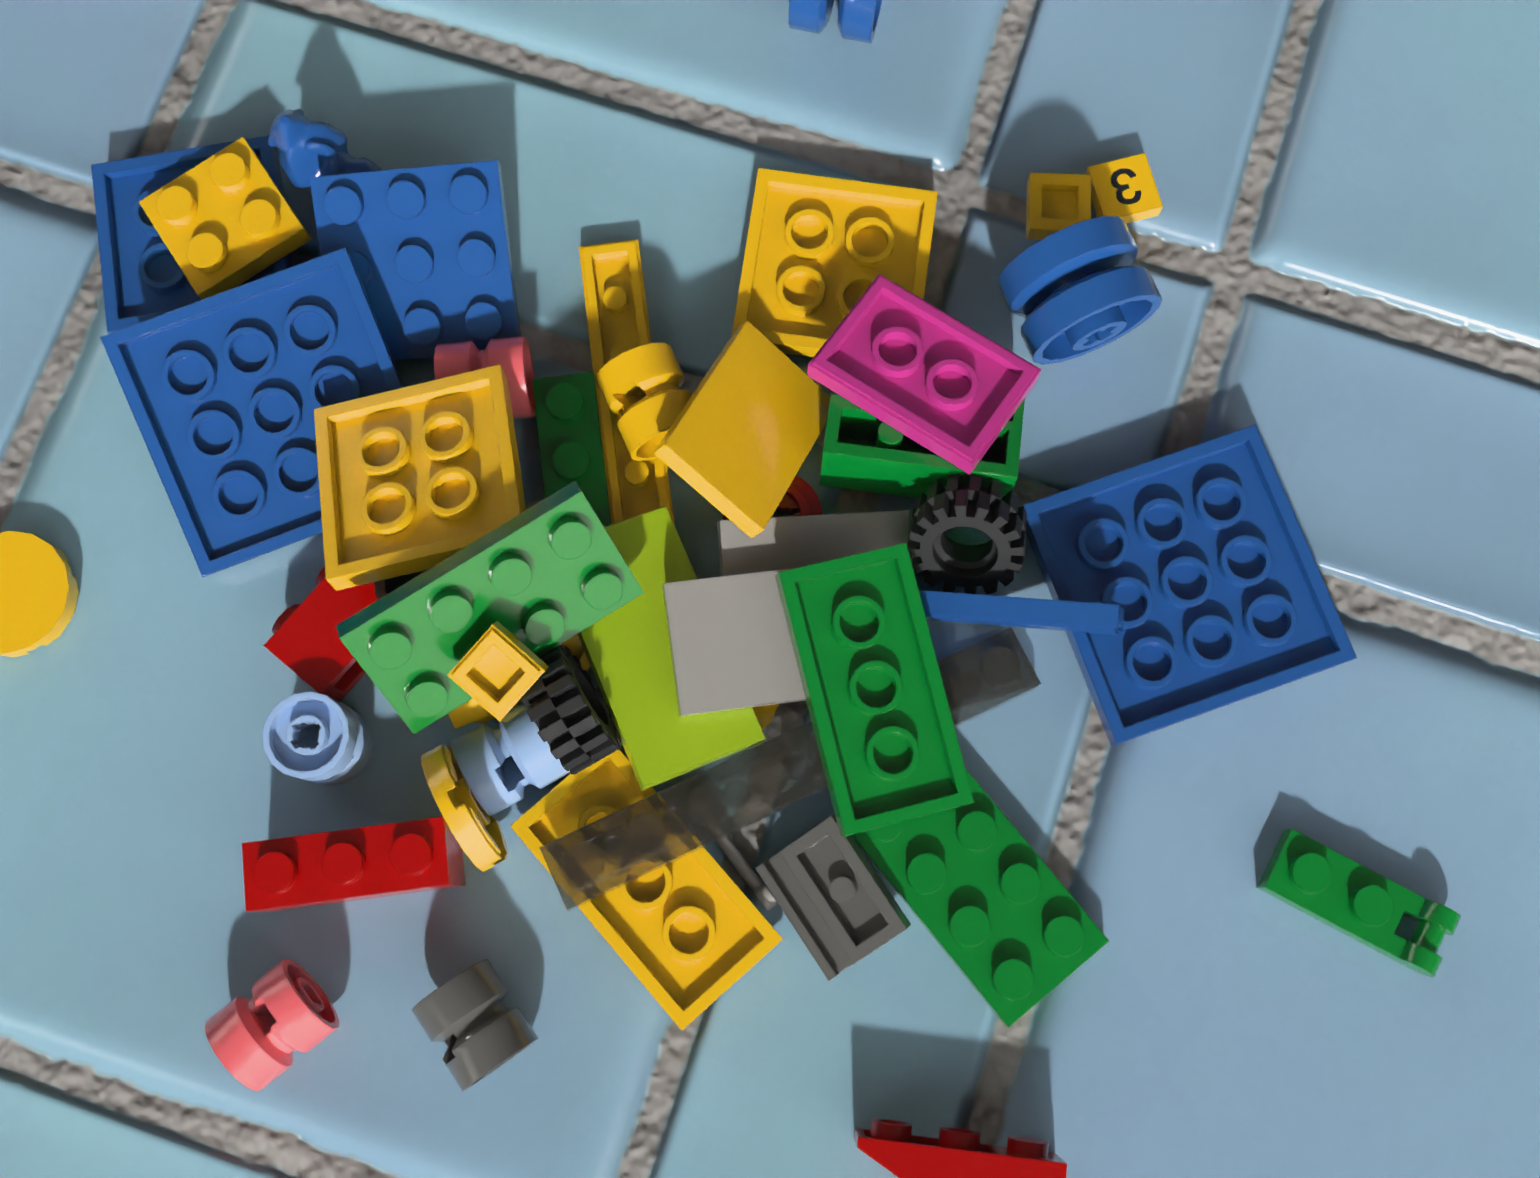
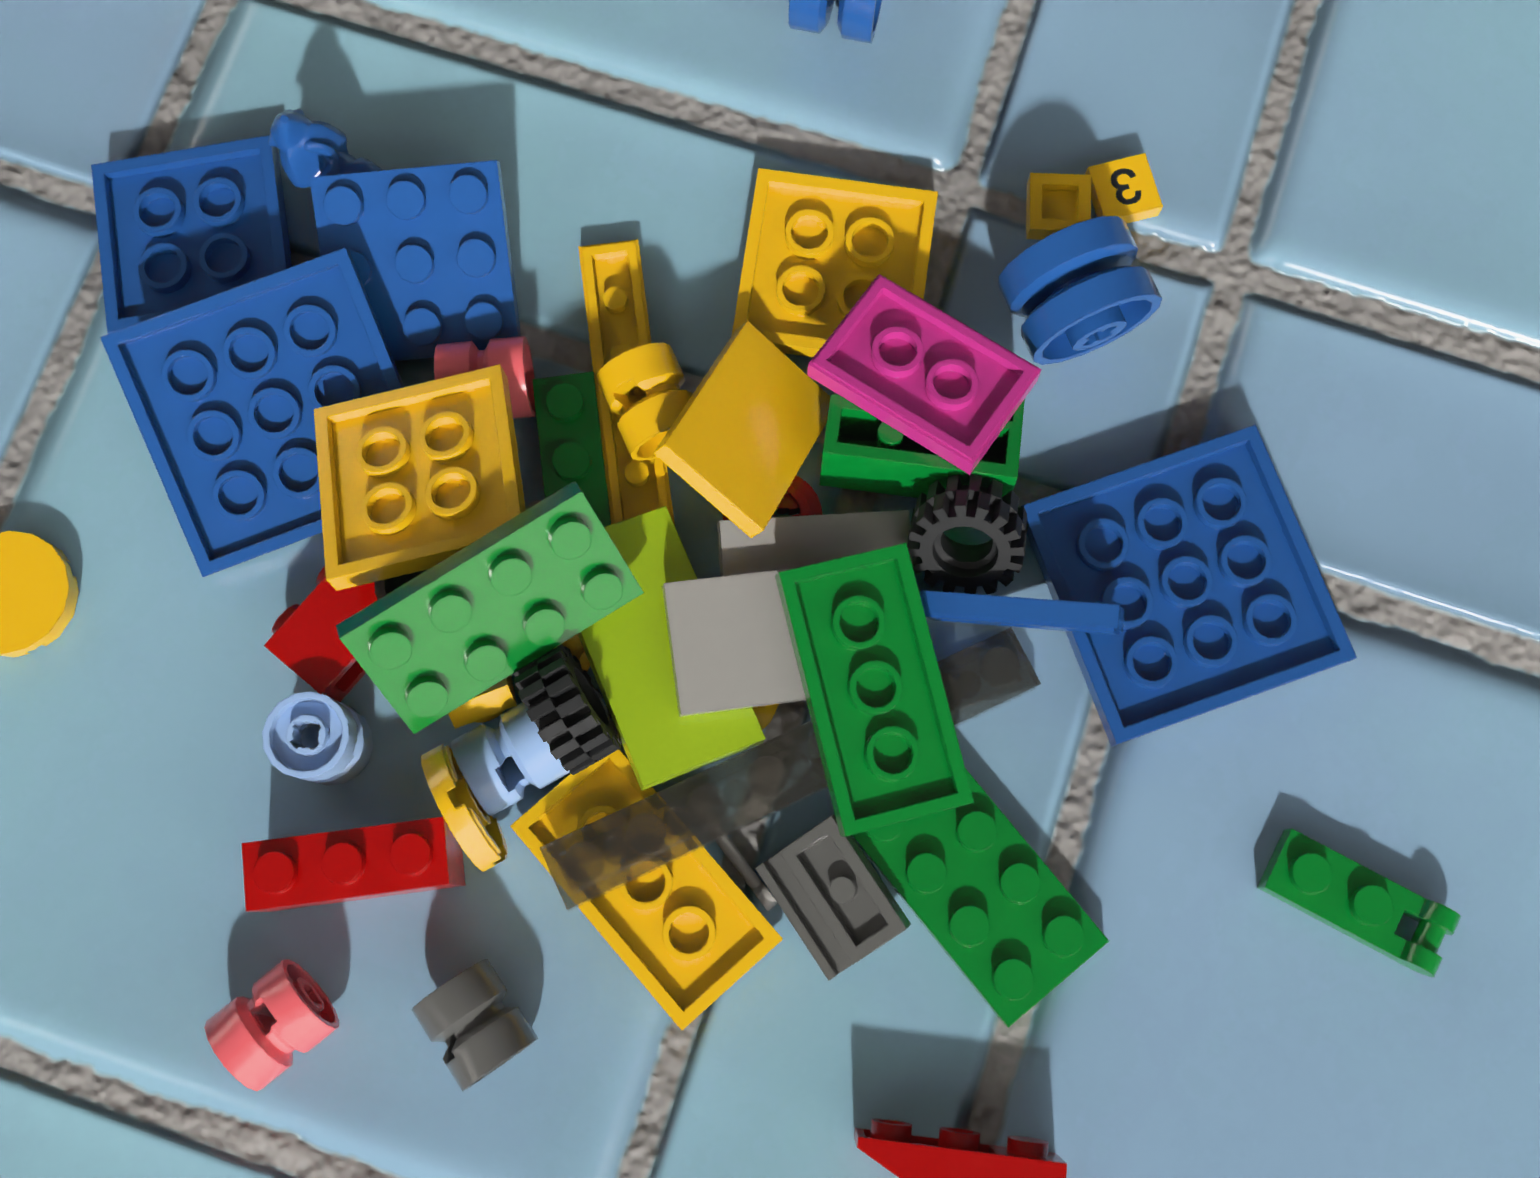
yellow plate [139,137,312,300] -> none
yellow tile [447,621,549,722] -> none

